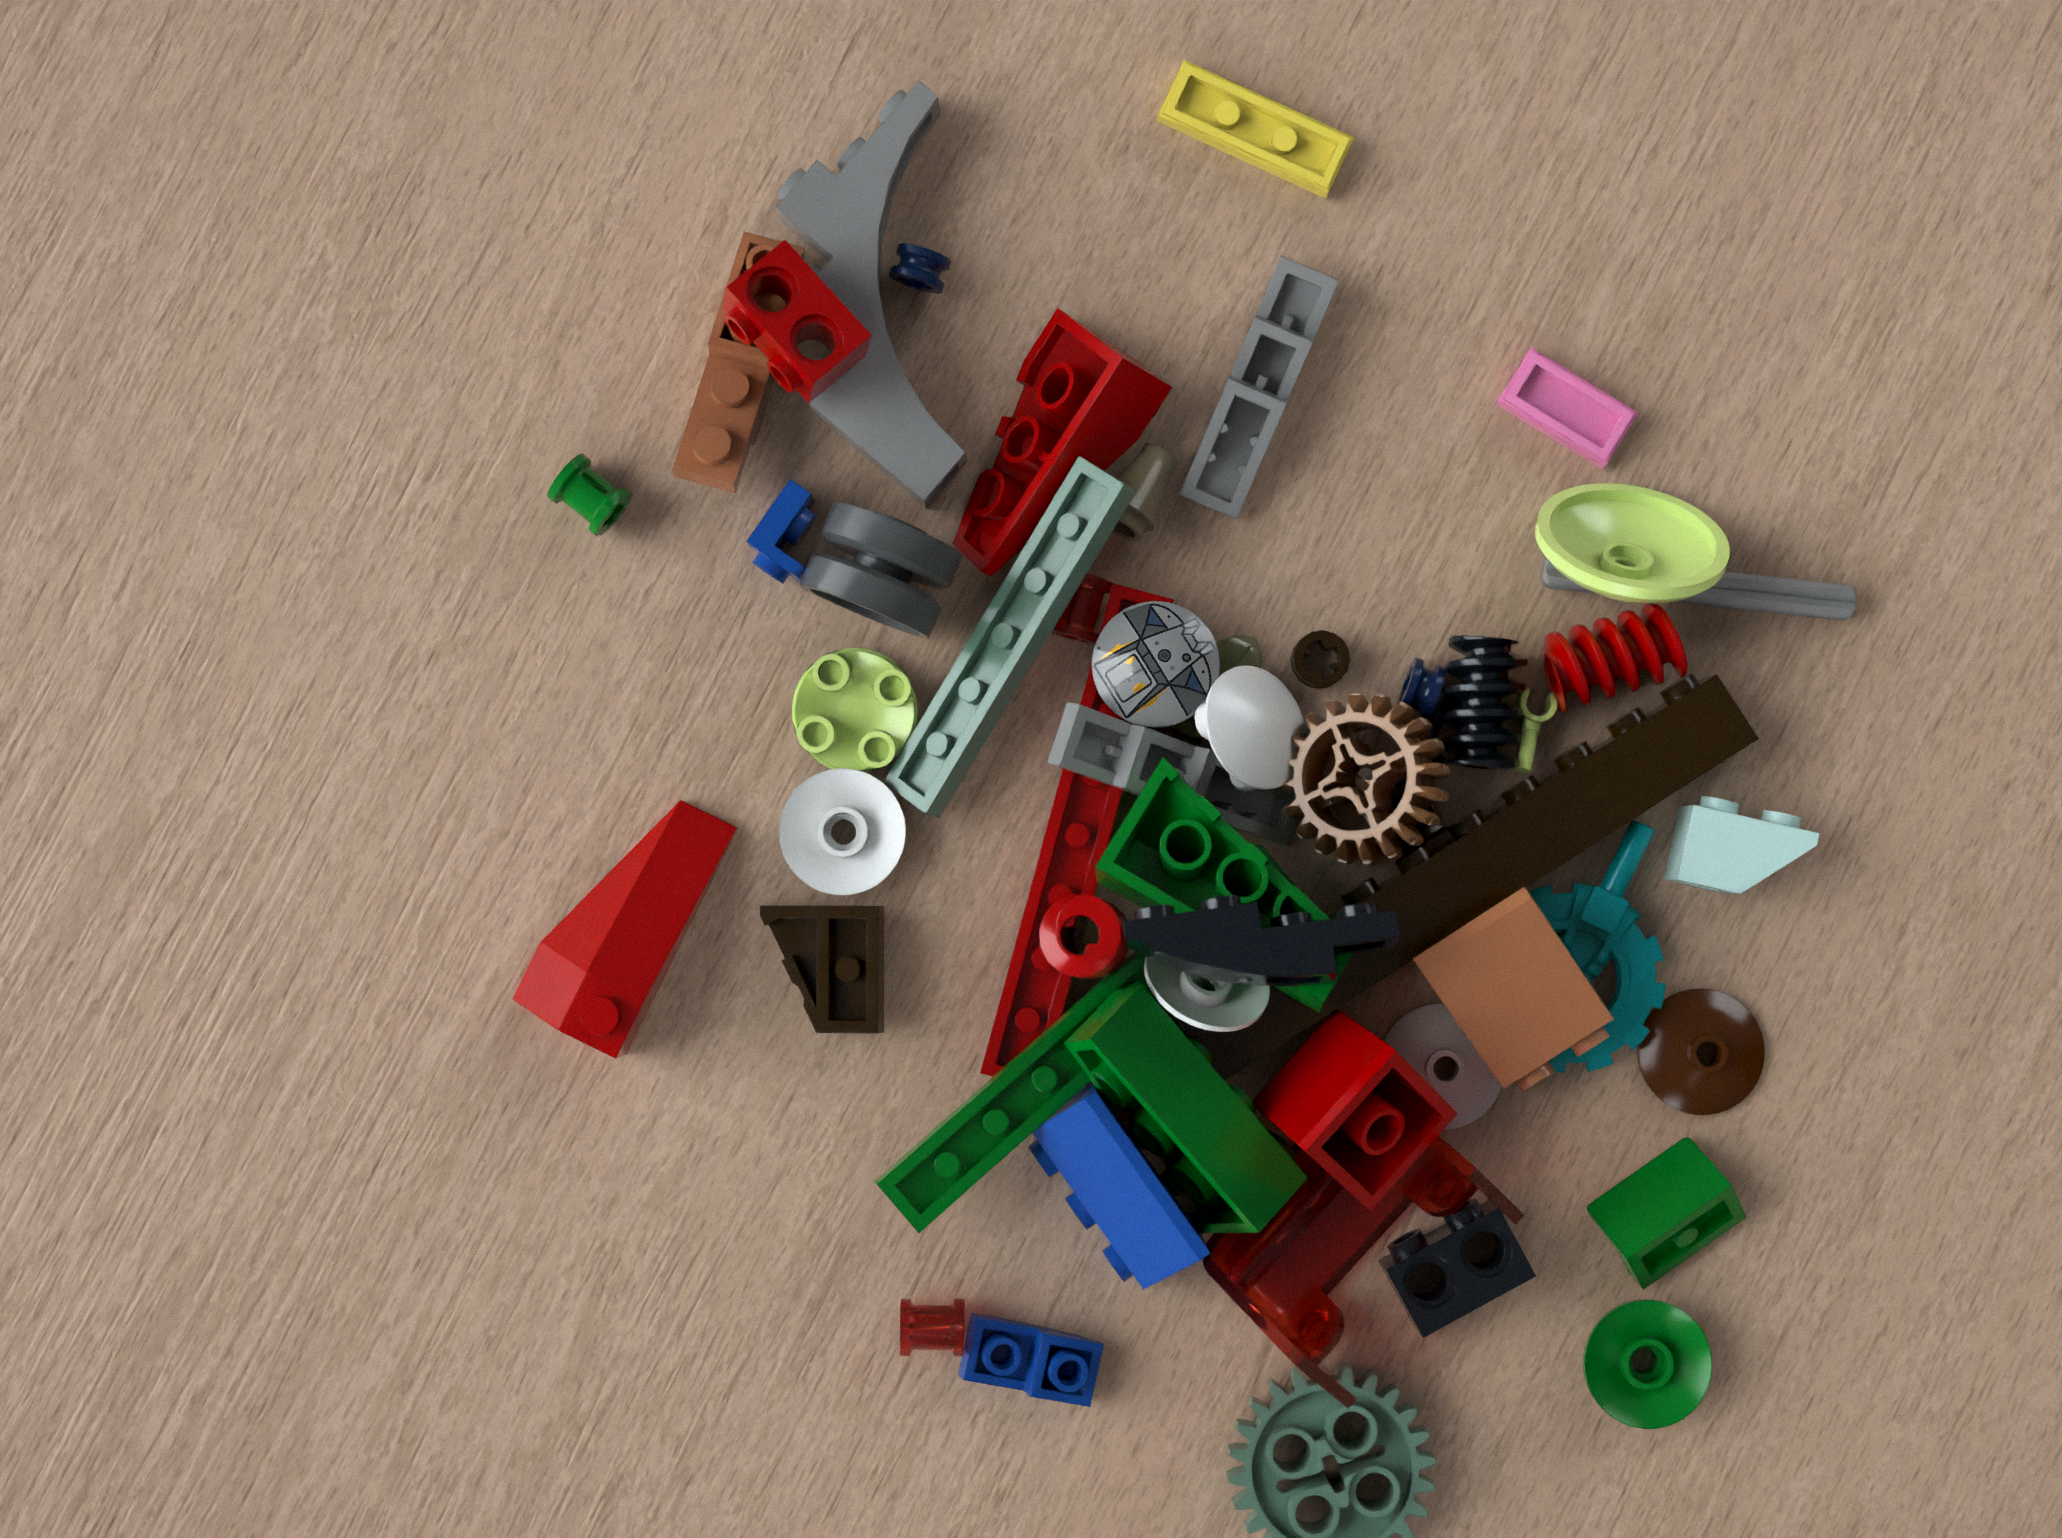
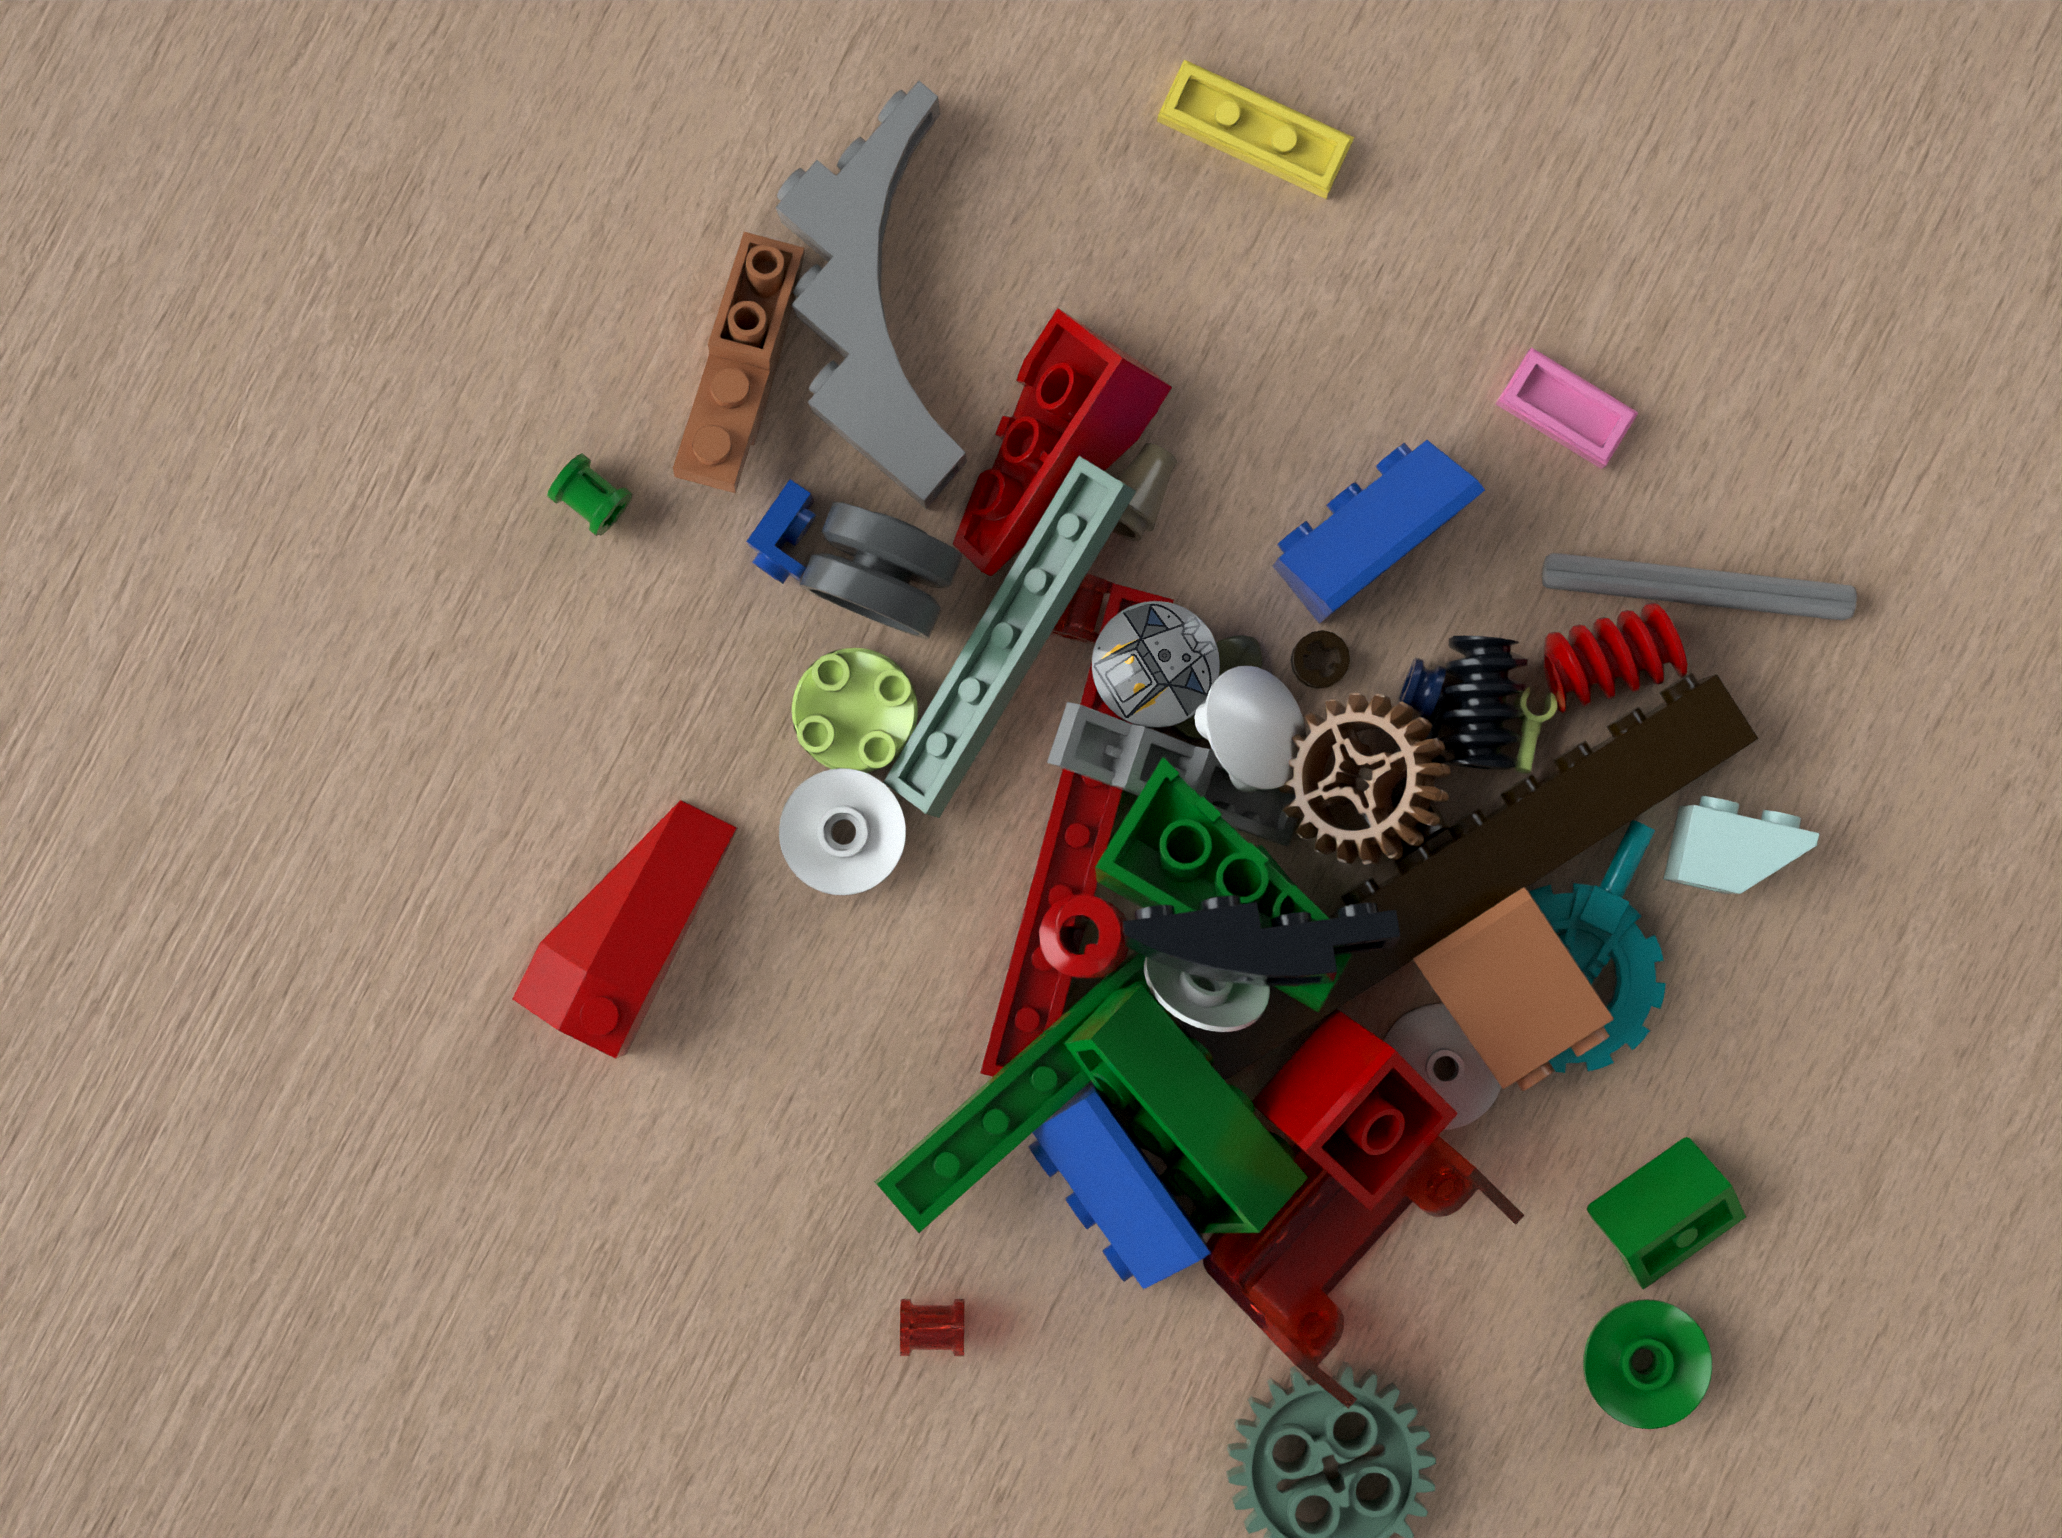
red brick [723,240,872,403] -> none
dark brown wing [760,905,884,1034] -> none
dark blue bush [889,243,951,294] -> none
blue slope [958,1312,1104,1407] -> none
light grey slope [1179,255,1339,519] -> none
black brick [1378,1199,1536,1338] -> none
yellowish green dish [1535,483,1730,603] -> none
reddish brown dish [1637,988,1765,1115] -> none
none -> blue slope [1272,440,1485,624]

